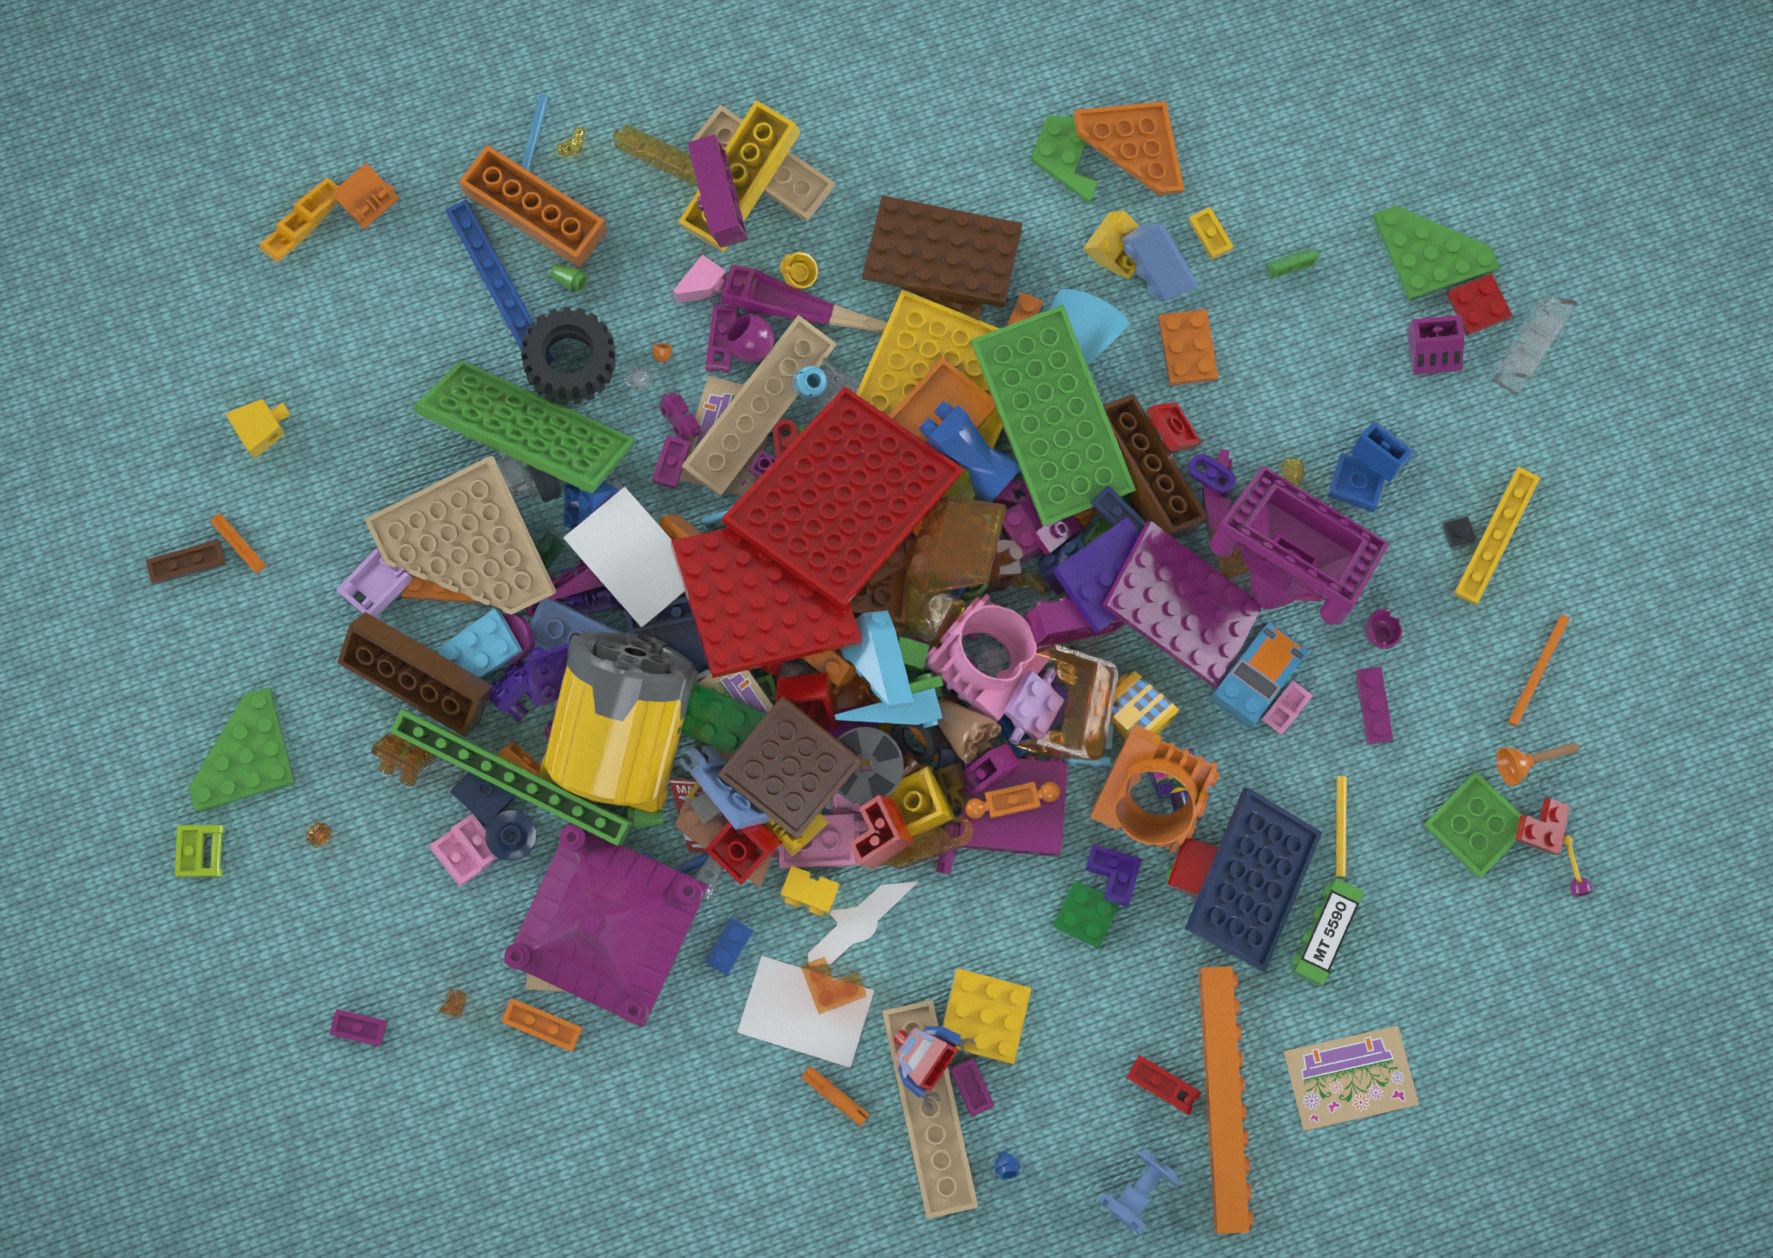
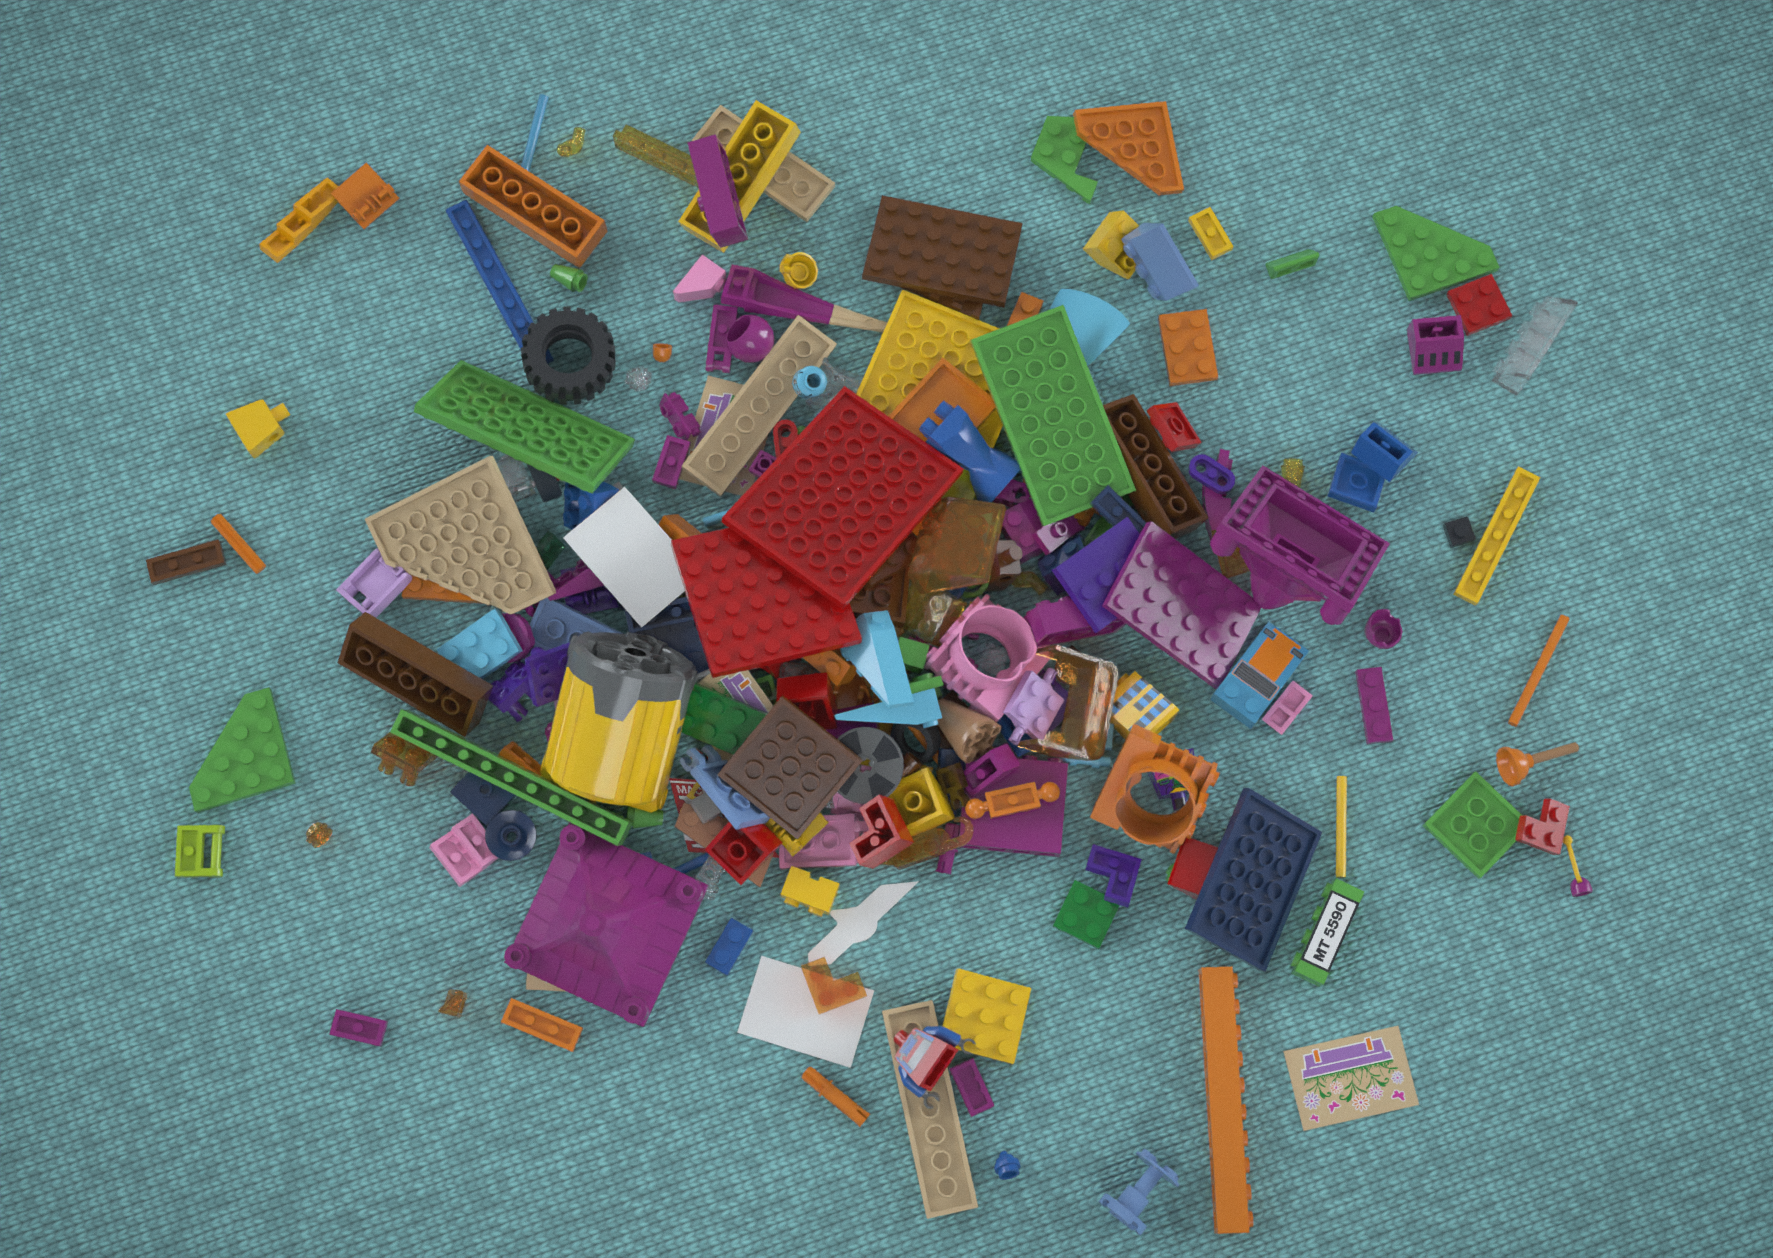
red plate [1126,1055,1202,1116] -> none

